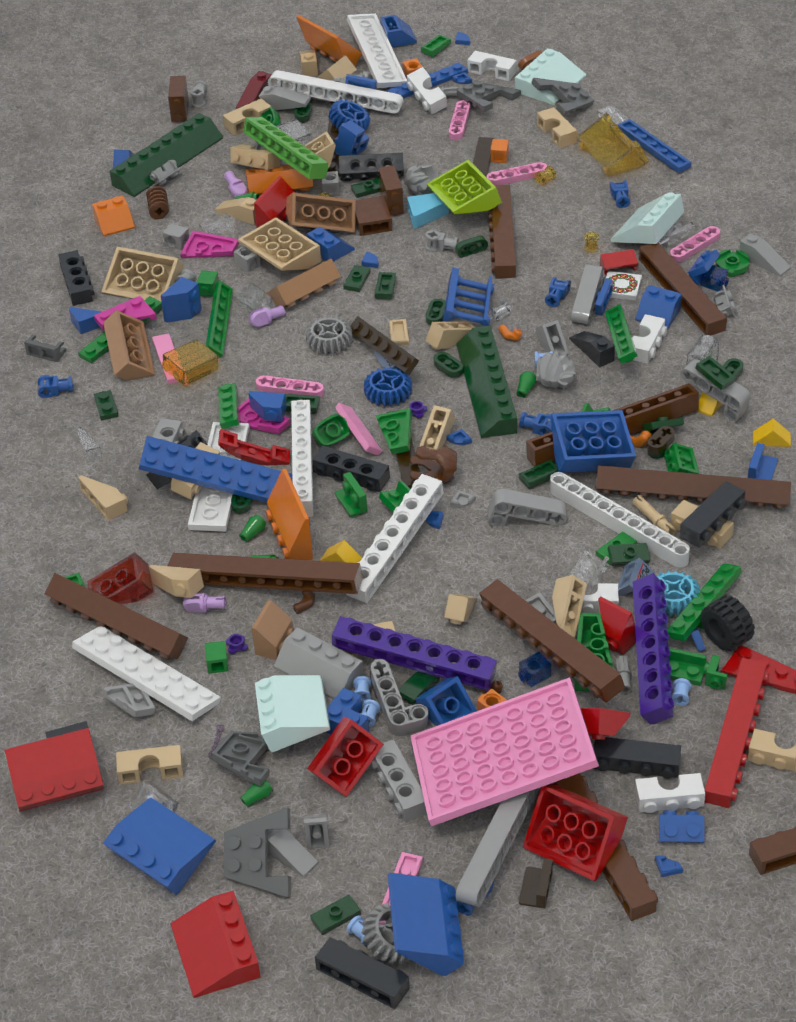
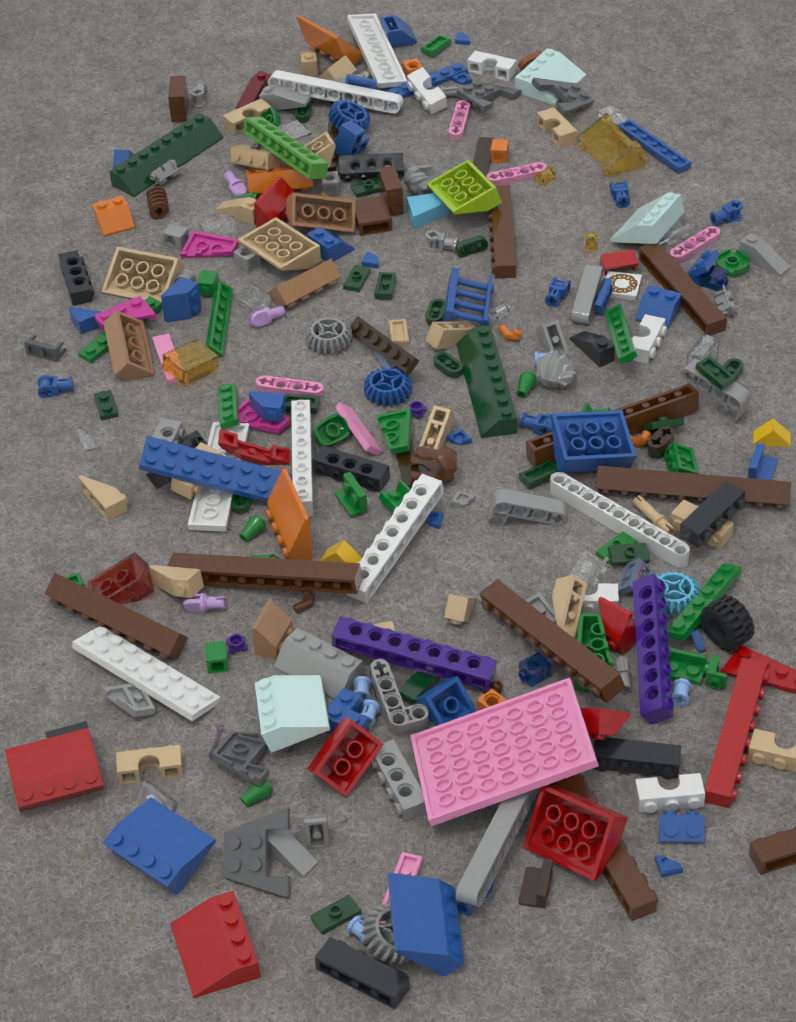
yellow slope [697,391,723,417] -> none
none -> blue connector [710,200,743,226]

